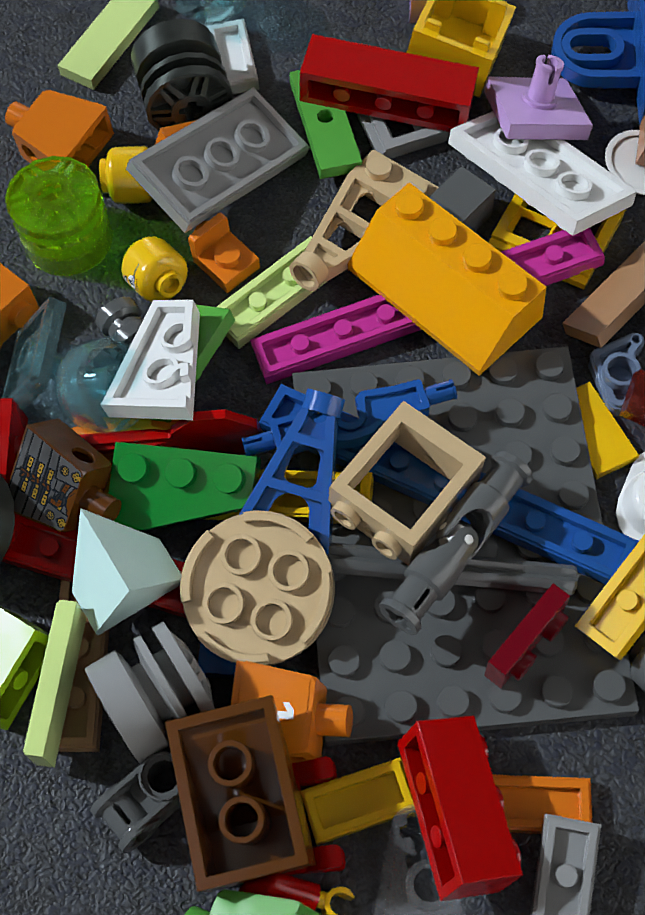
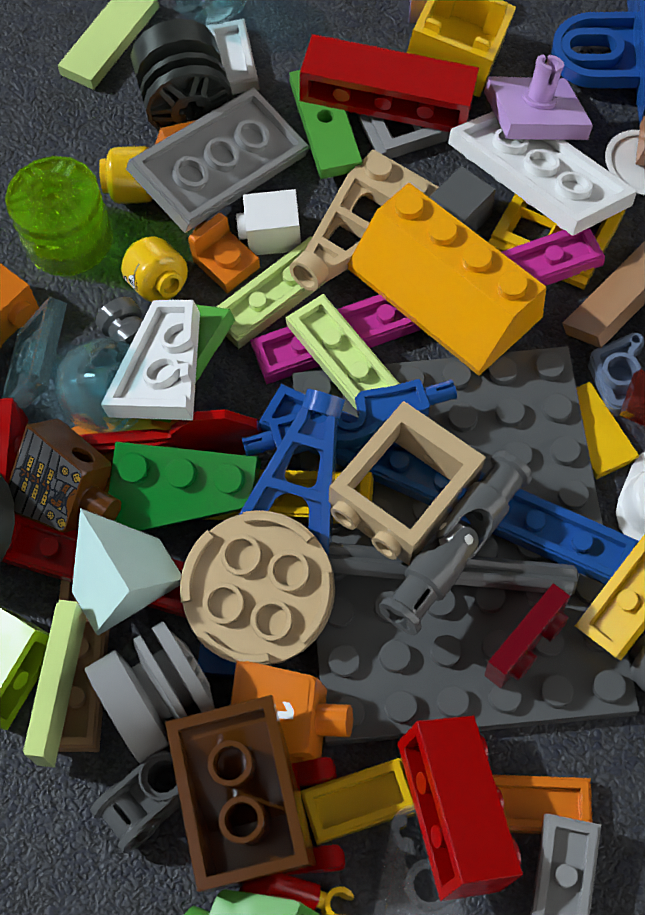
orange torso [5,90,114,190] -> none
none -> white brick [236,189,301,256]
none -> yellowish green tile [286,294,400,411]

